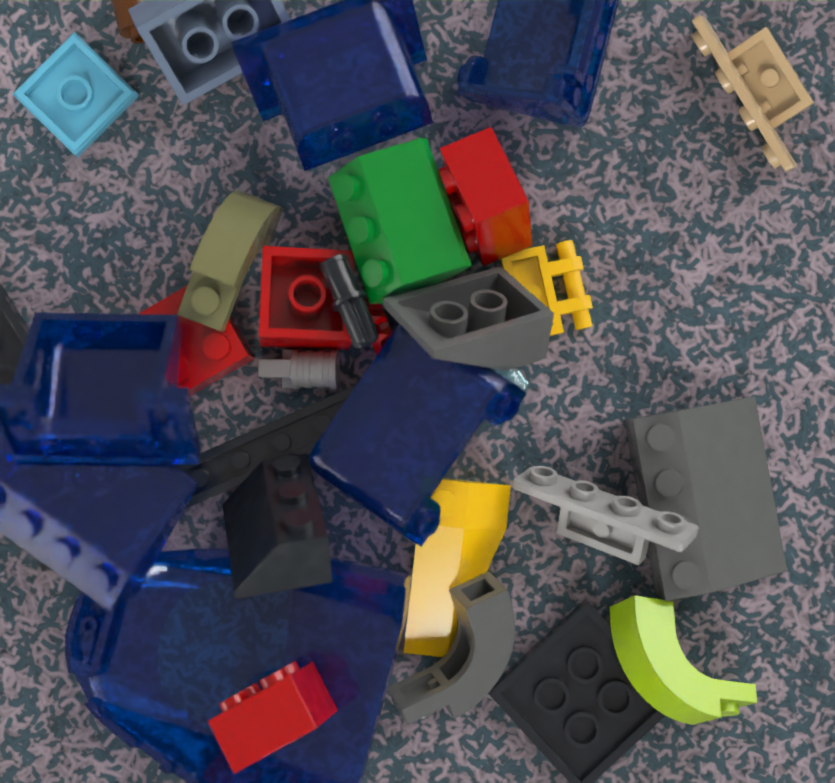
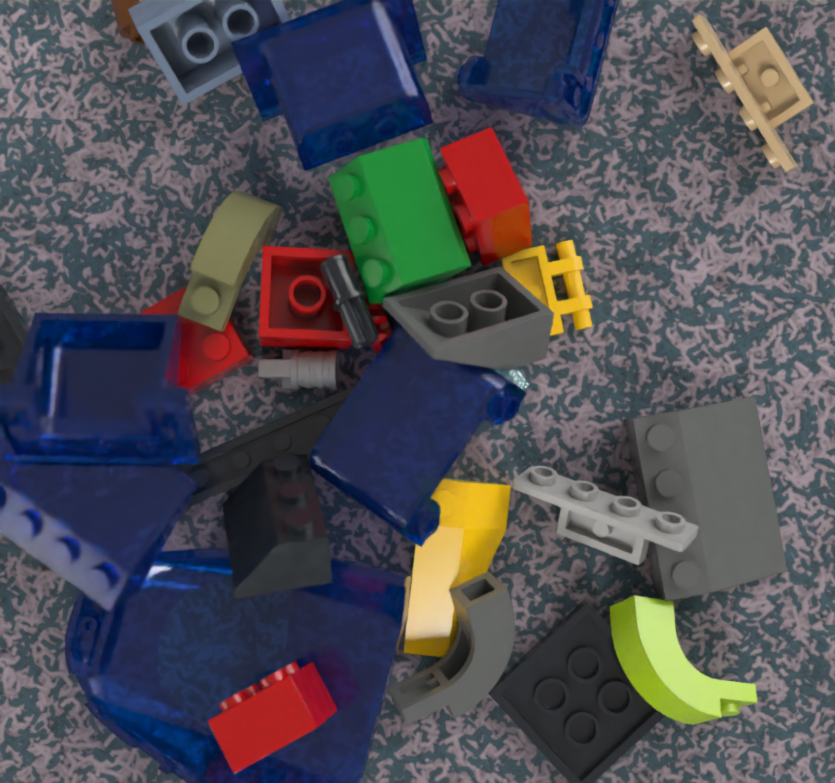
medium azure tile [13,32,139,158] -> none

